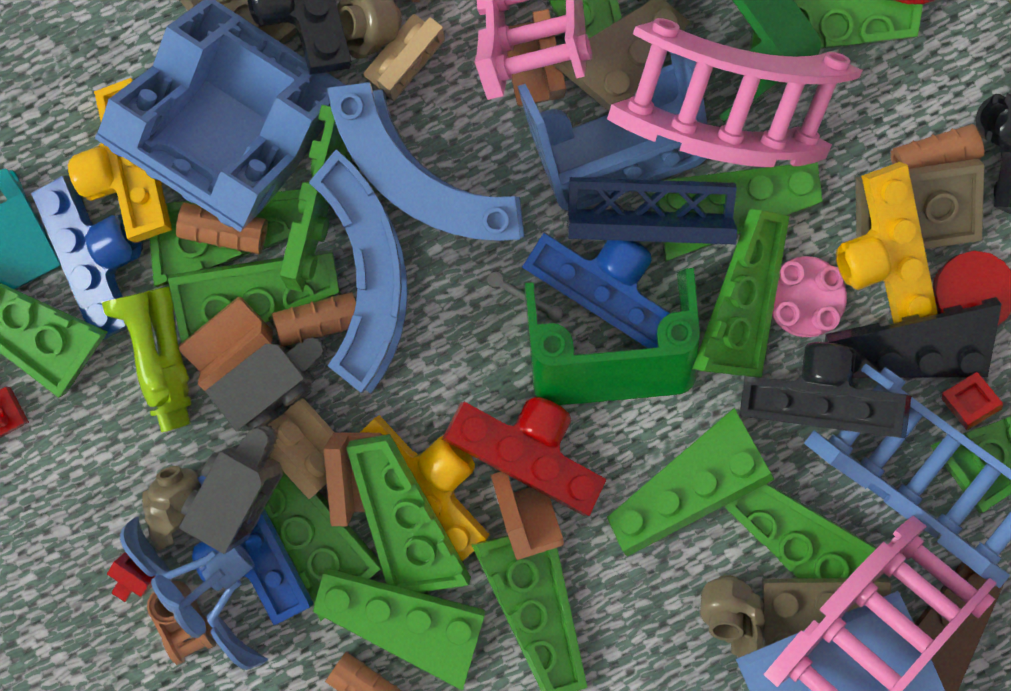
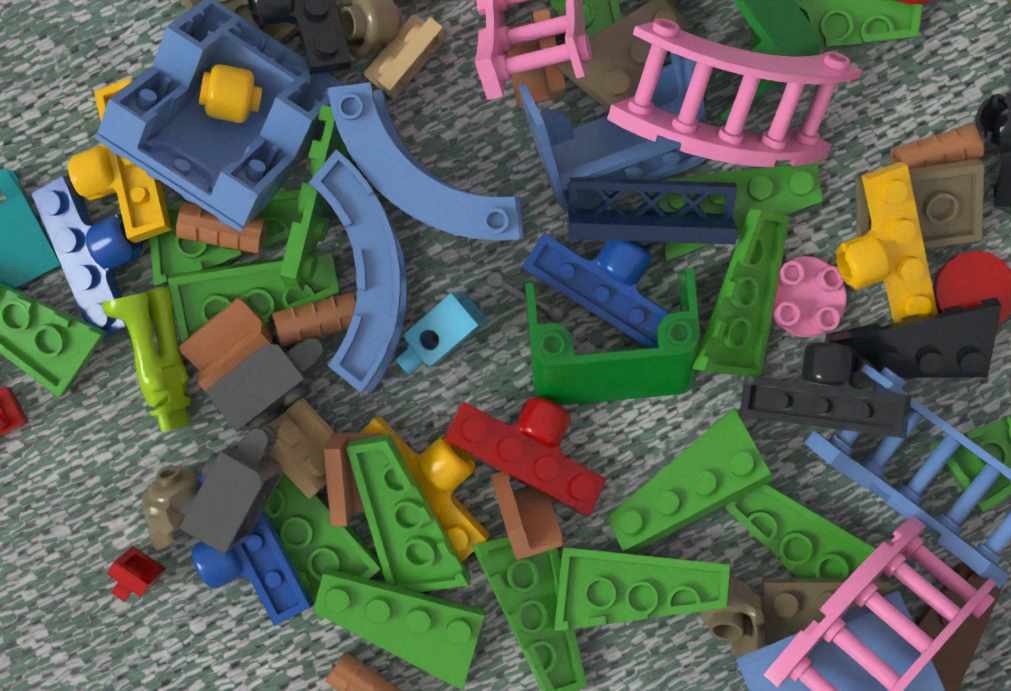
medium blue plant [120,517,269,670] -> none
nougat piece [147,580,217,665] -> none
red tile [941,372,1003,431] -> none
none -> yellow head [198,64,262,123]
none -> medium azure torso [395,291,490,375]
none -> bright green wing [554,547,731,631]

